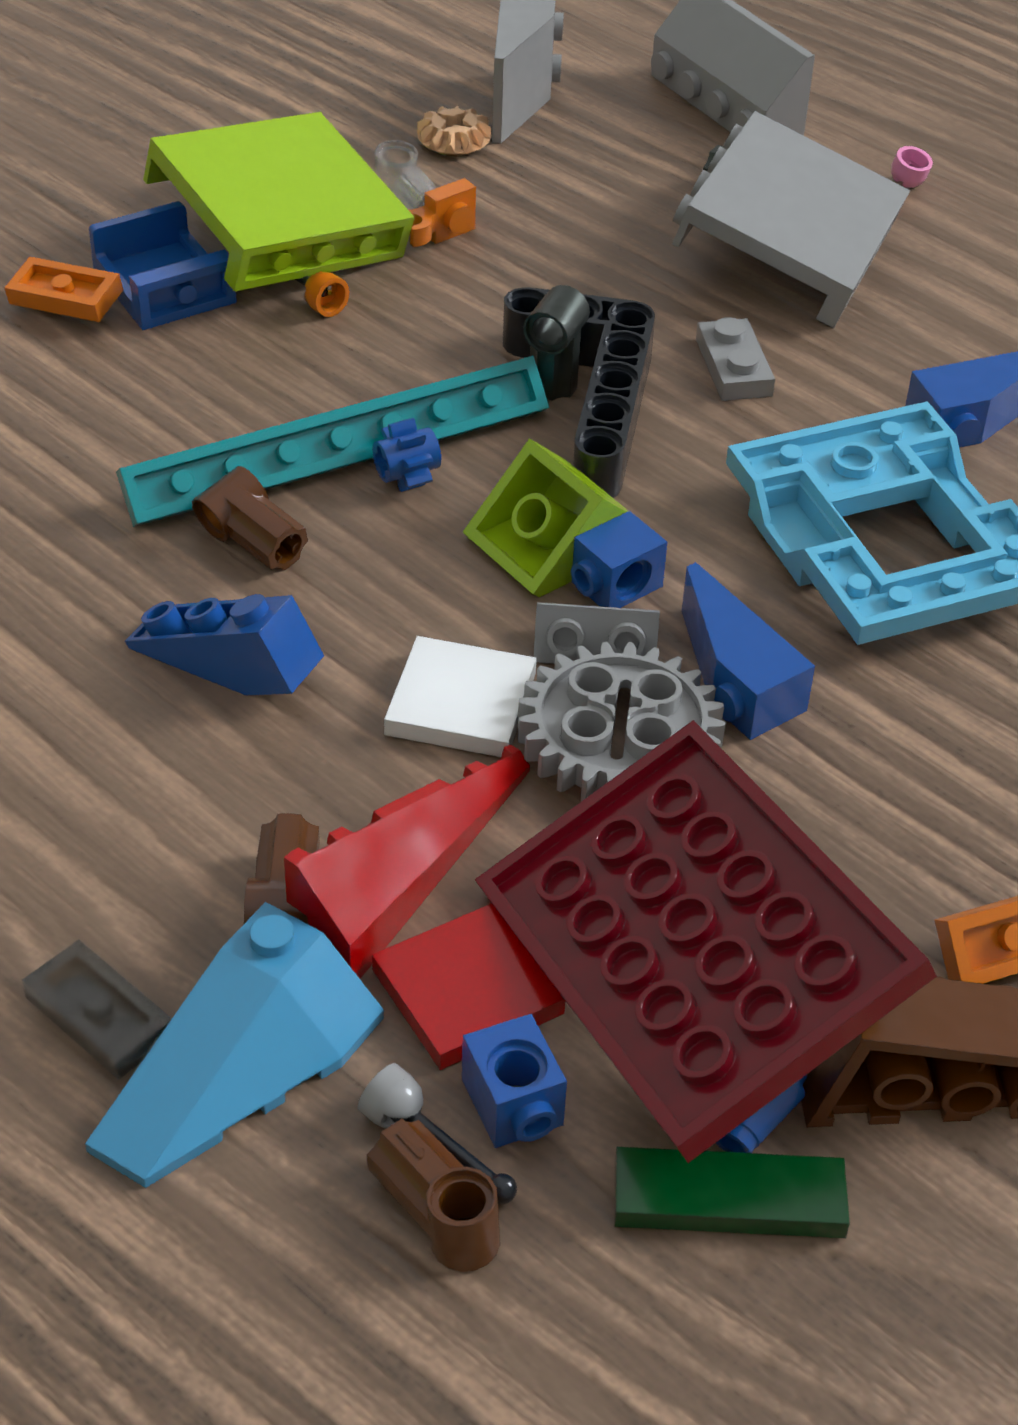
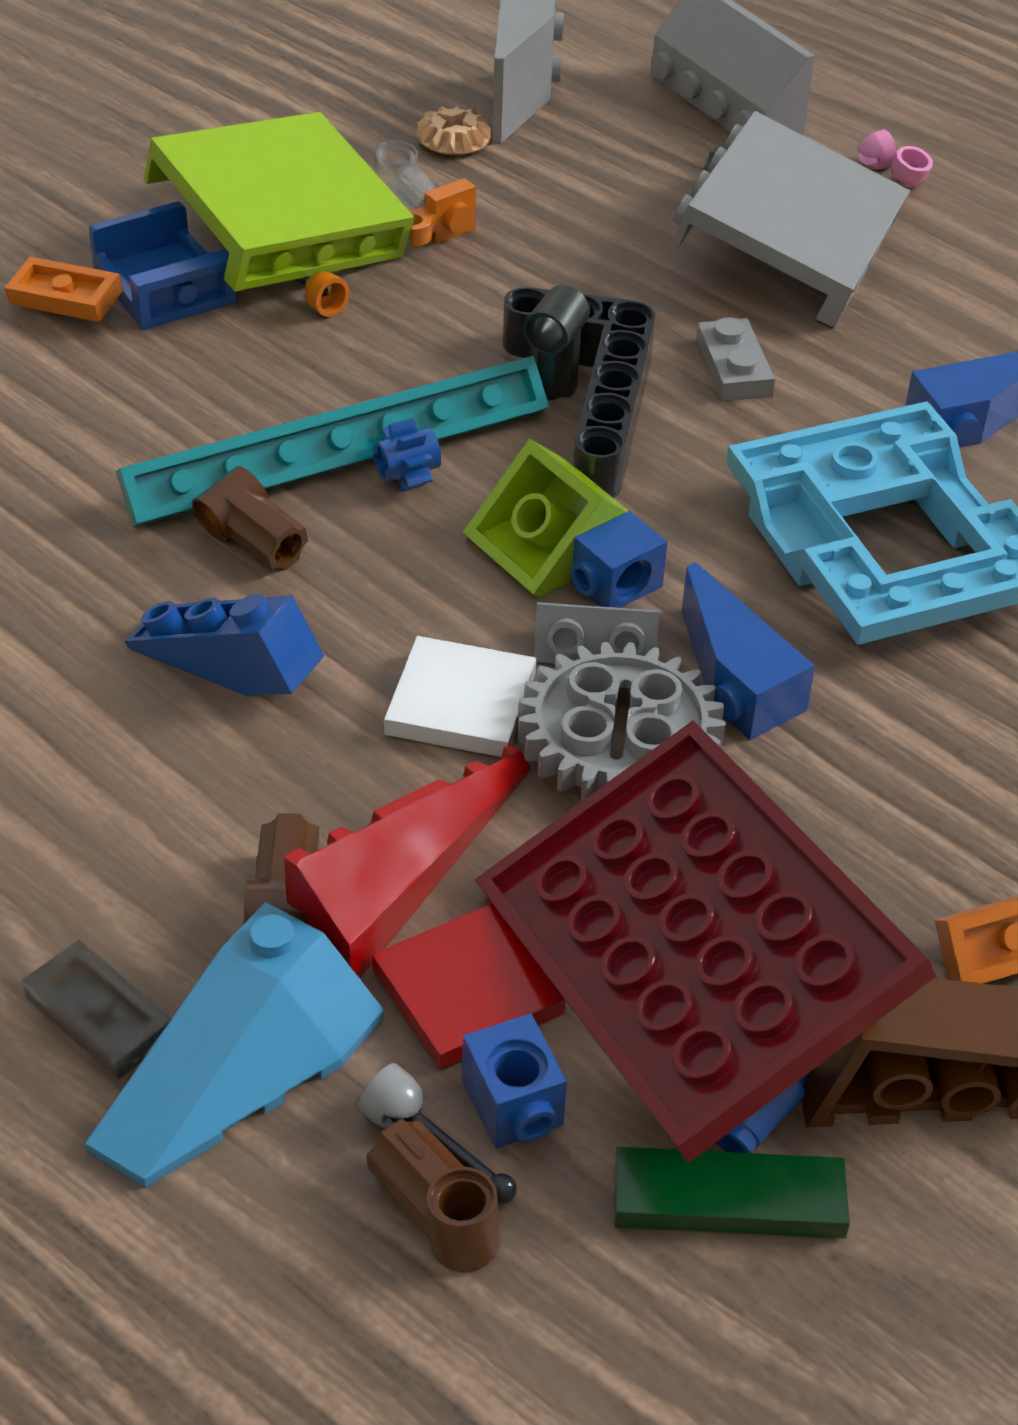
none -> bright pink hinge [858,129,897,171]

